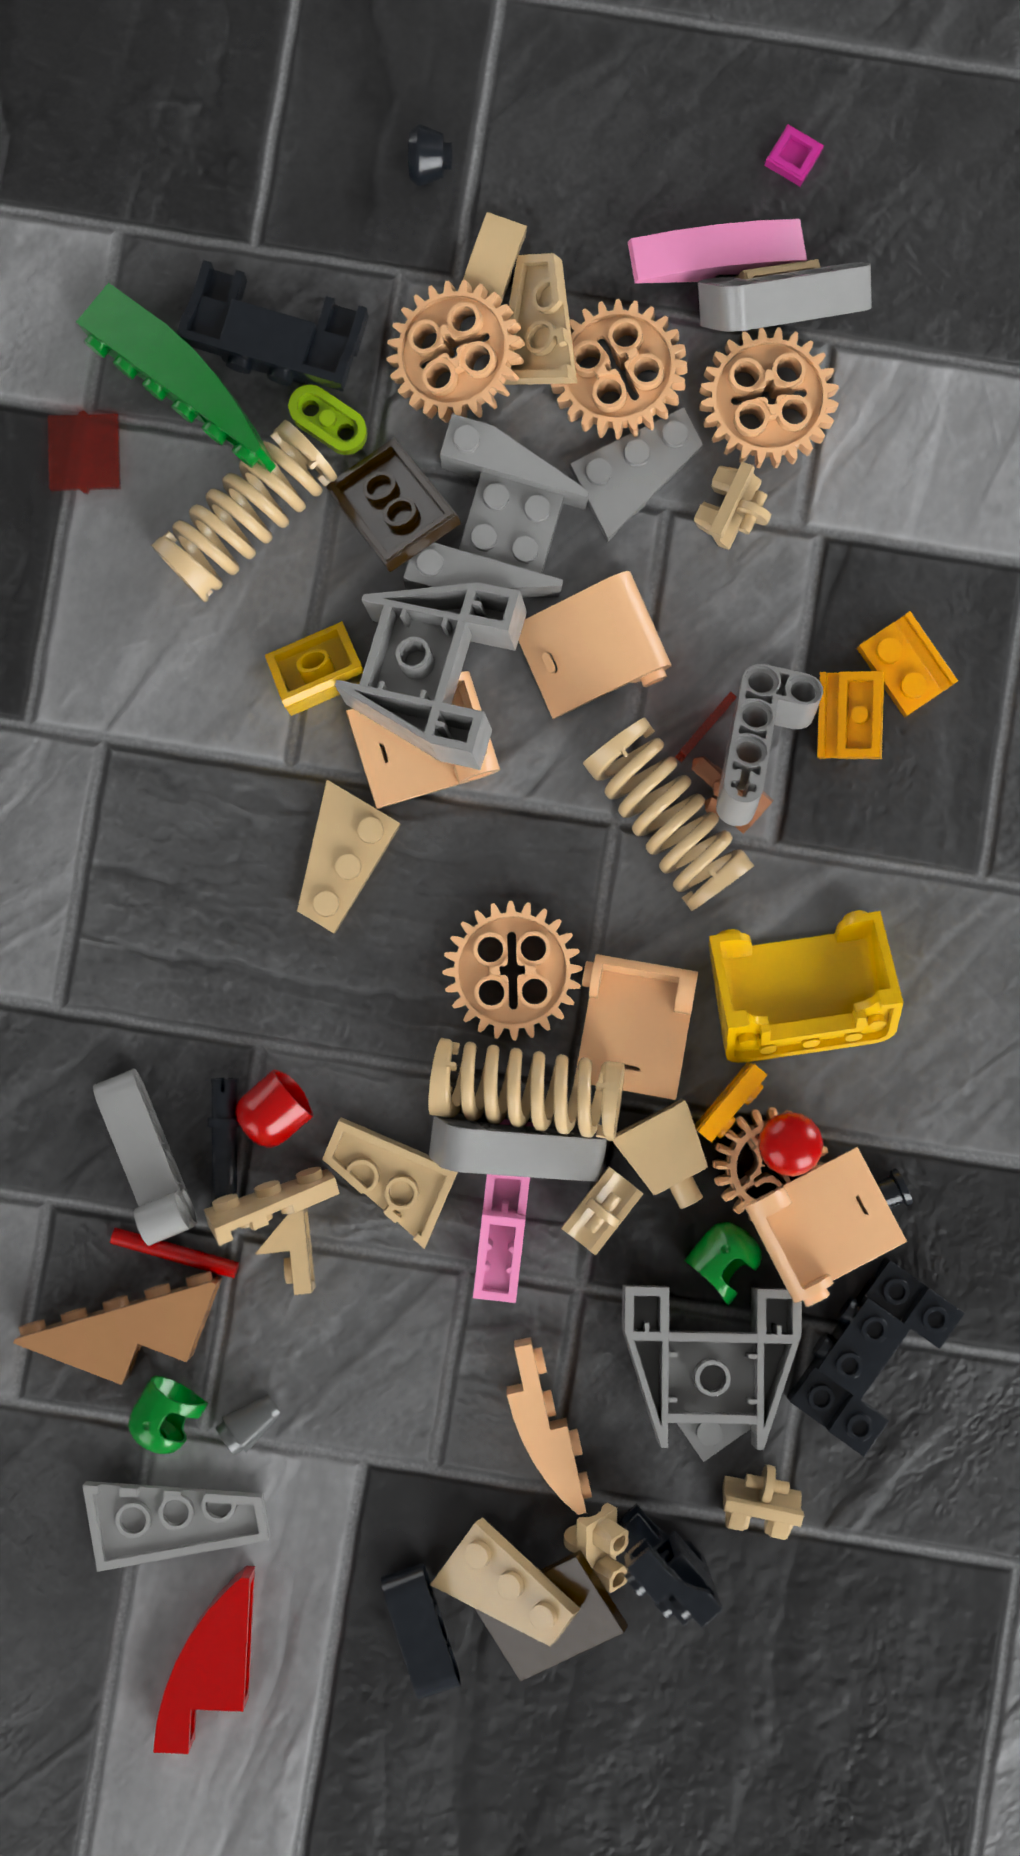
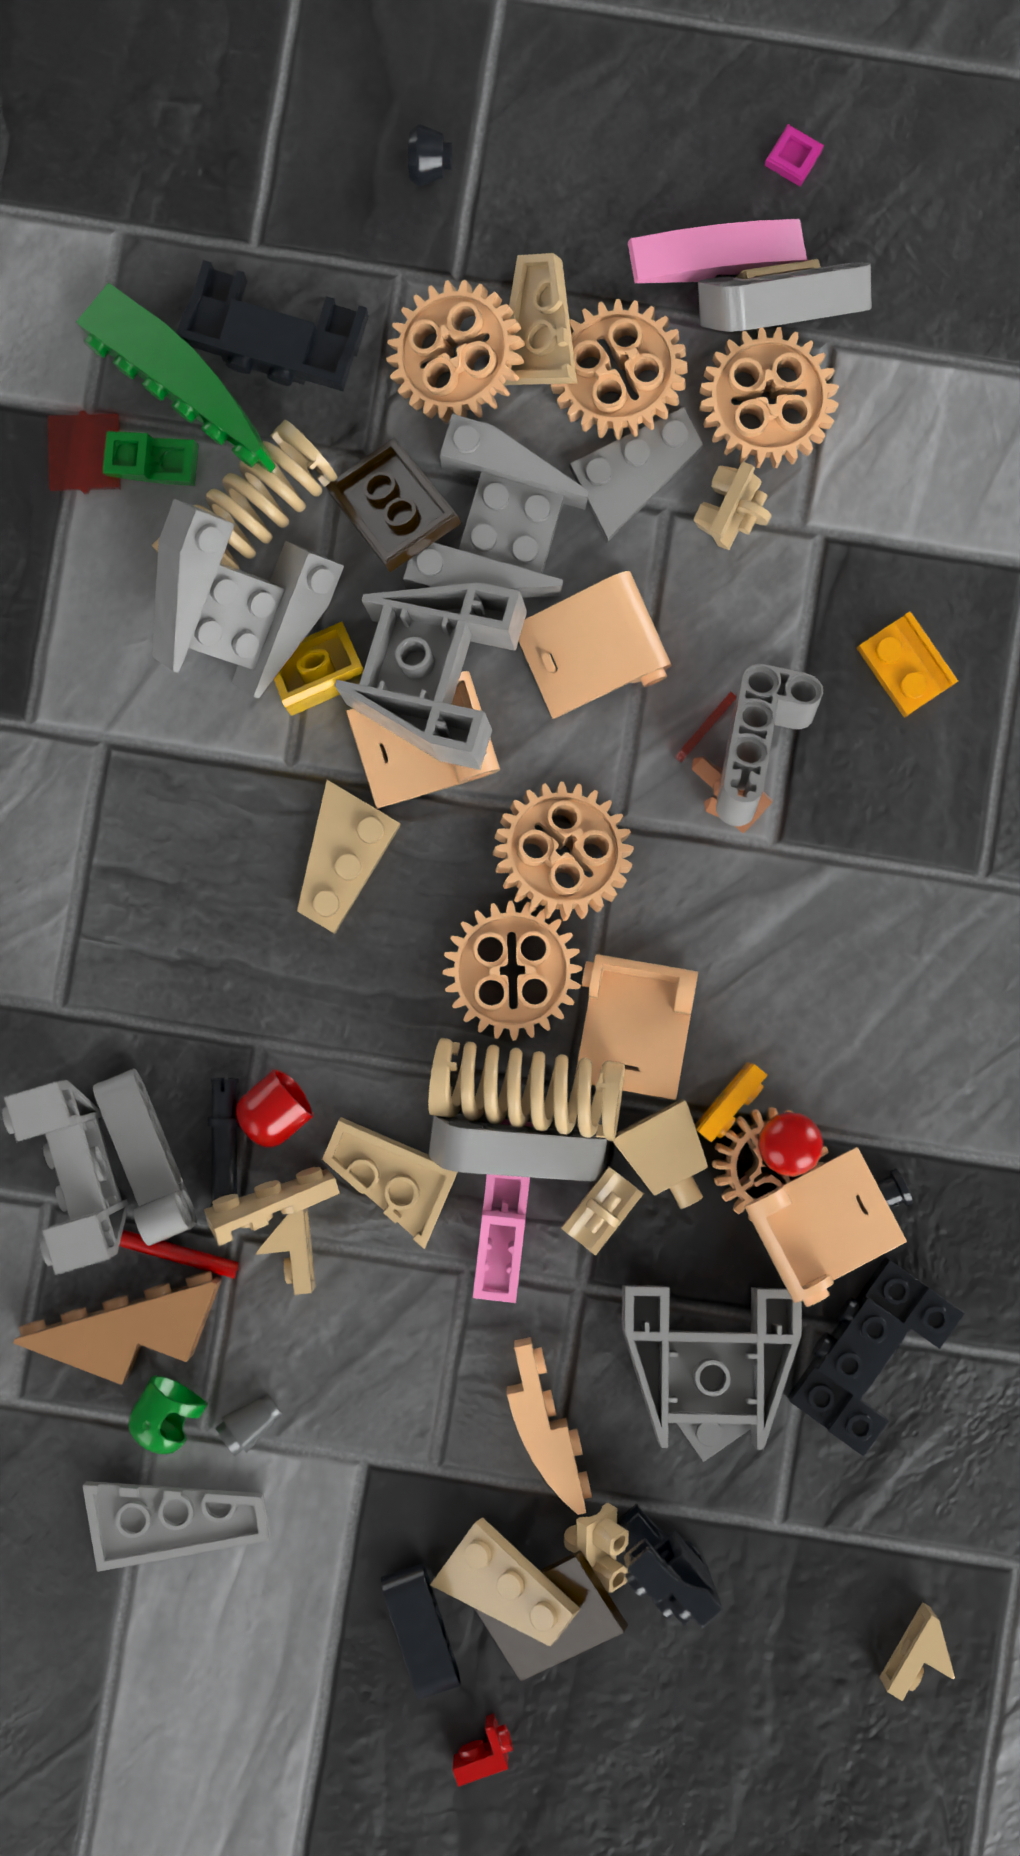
red slope [153,1566,255,1754] -> none
lime plate [288,385,367,455] -> none
tan slope [463,212,527,306] -> none
tan piece [583,717,754,912] -> none
green helmet [684,1222,762,1305] -> none
yellow windscreen [709,910,904,1063] -> none
tan hips [722,1464,804,1540] -> none
light orange plate [817,671,884,759] -> none
none -> light grey wedge [2,1080,128,1275]
none -> green slope [103,431,199,486]
none -> light grey wedge [152,499,344,699]
none -> red bracket [452,1713,514,1787]
none -> light nougat gear [493,782,634,921]
none -> tan slope [879,1602,955,1701]

